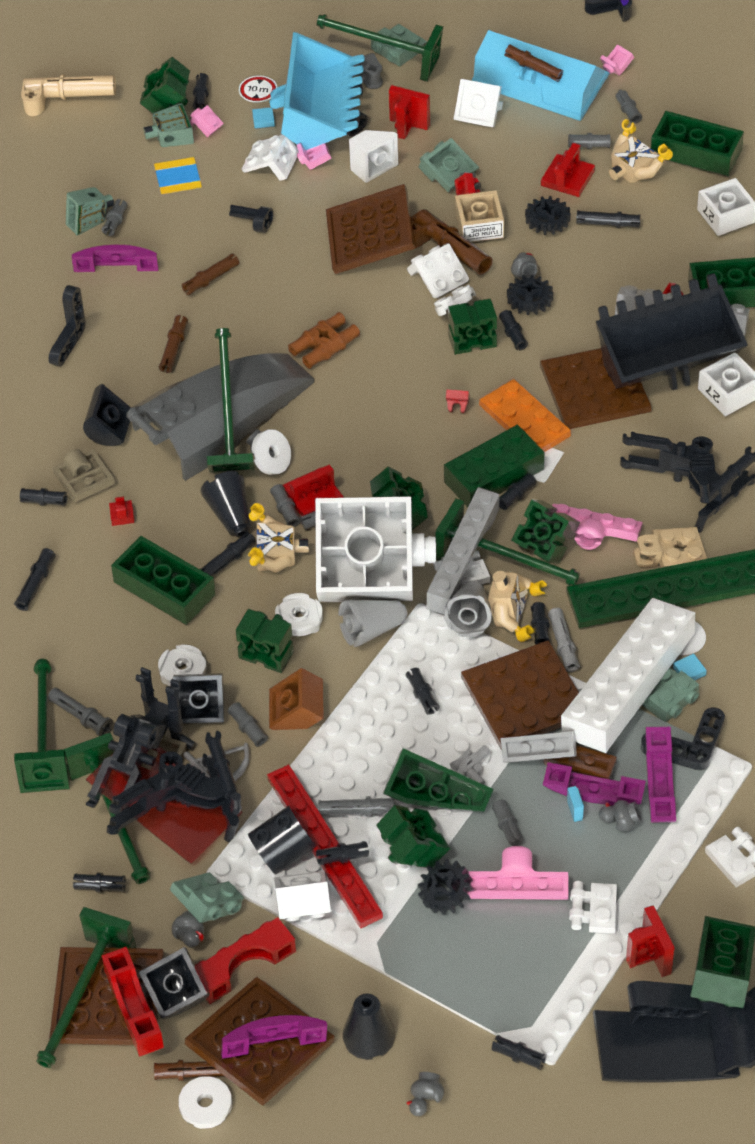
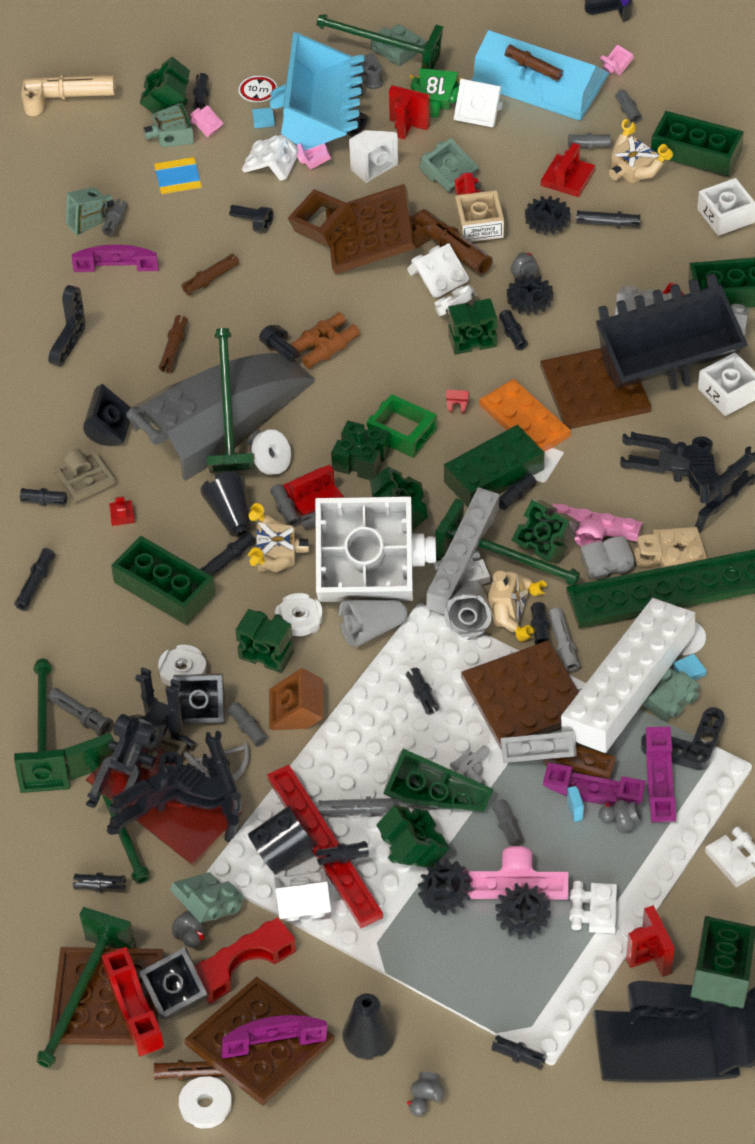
none -> black piece [259,325,300,362]
none -> reddish brown window [288,189,356,248]
none -> dark green brick [331,420,390,481]
none -> green window [366,394,437,458]
none -> green torso [410,68,464,118]
none -> black gear [495,882,551,939]
none -> light grey brick [580,536,634,579]

